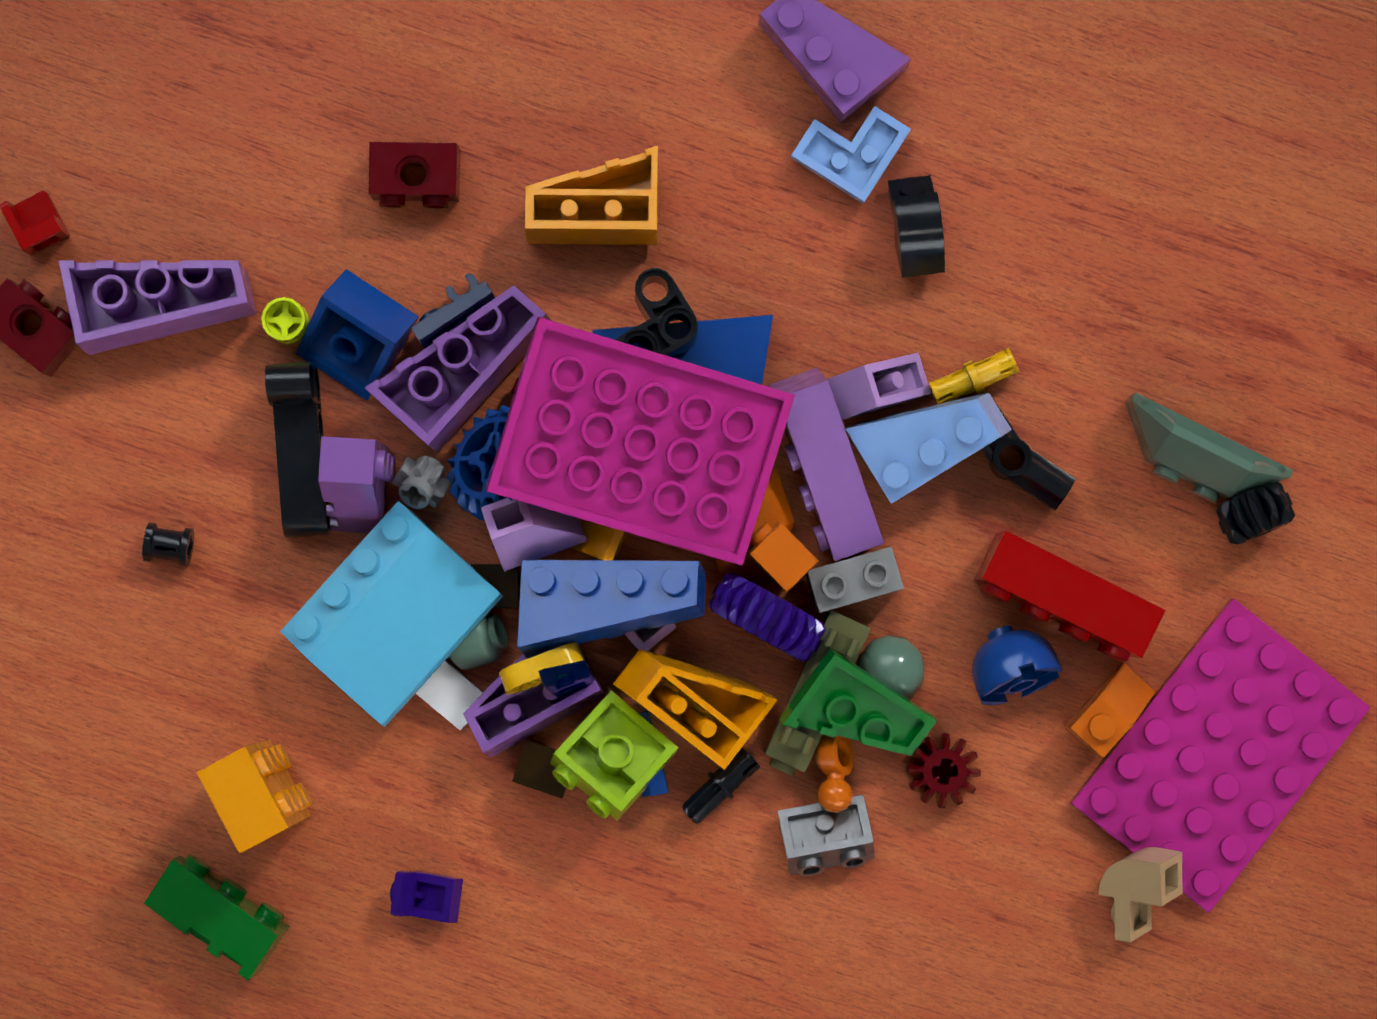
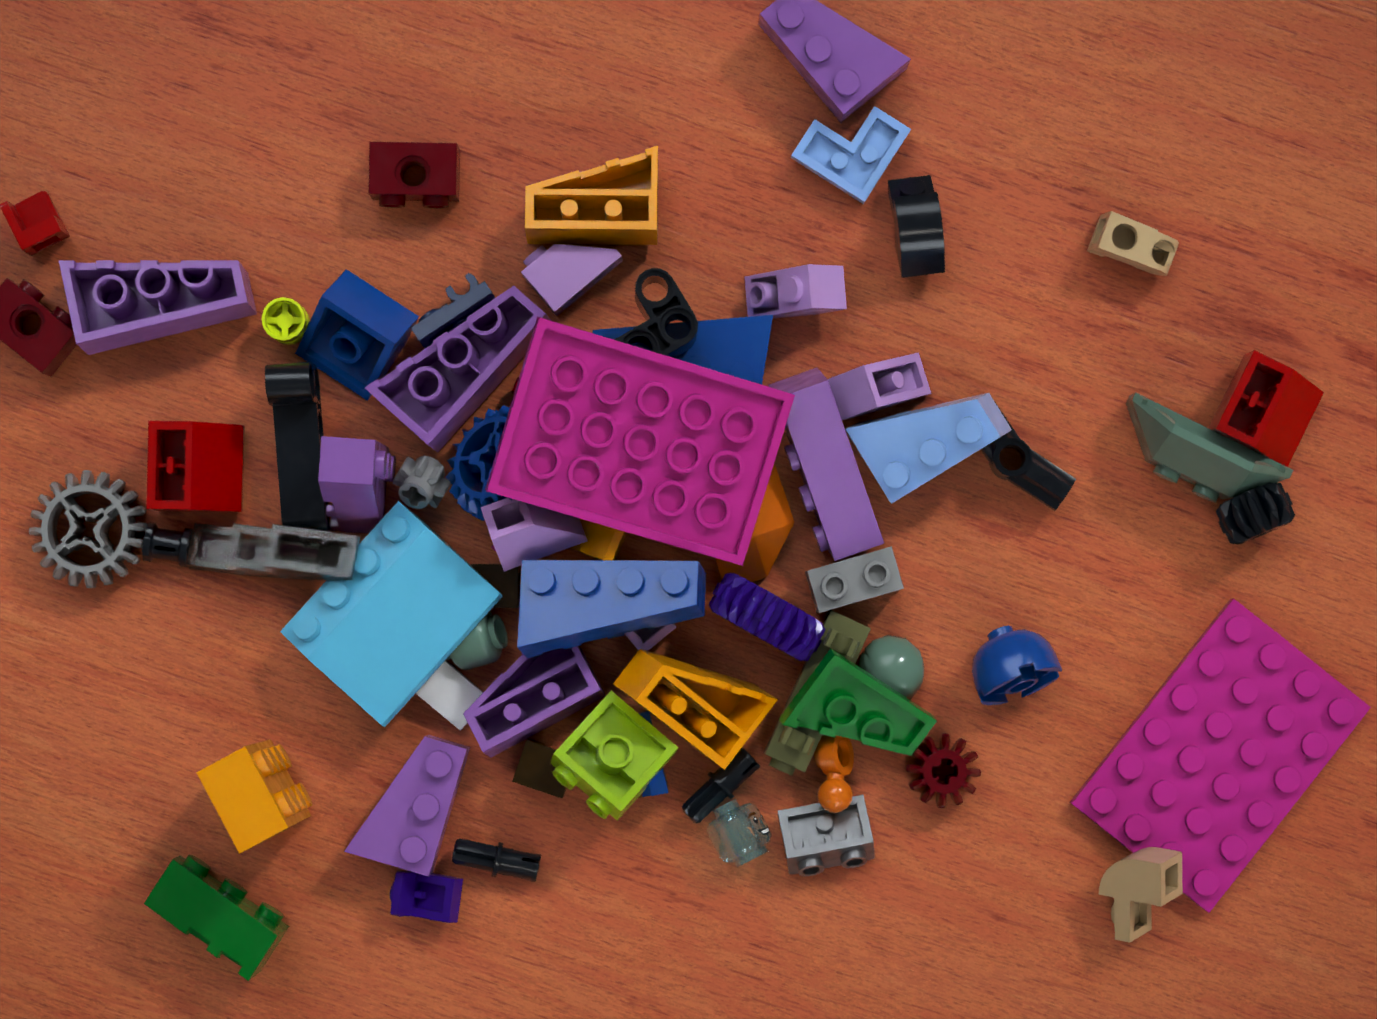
yellow beam [499,643,585,694] -> none
clear blue tile [538,660,595,697] -> none
orange slope [747,521,818,592] -> none
yellow pin [928,347,1020,404] -> none
red brick [974,531,1166,662] -> none
orange slope [1064,662,1155,758] -> none
none -> light grey gear [29,470,148,588]
none -> red slope [146,420,245,512]
none -> clear smoke slope [186,523,360,580]
none -> medium lavender wedge [344,735,470,877]
none -> black axle [452,839,541,882]
none -> lavender slope [521,244,623,316]
none -> clear light blue head [706,799,772,867]
none -> lavender slope [744,264,847,318]
none -> tan leg [1087,211,1179,276]
none -> red slope [1209,350,1324,467]

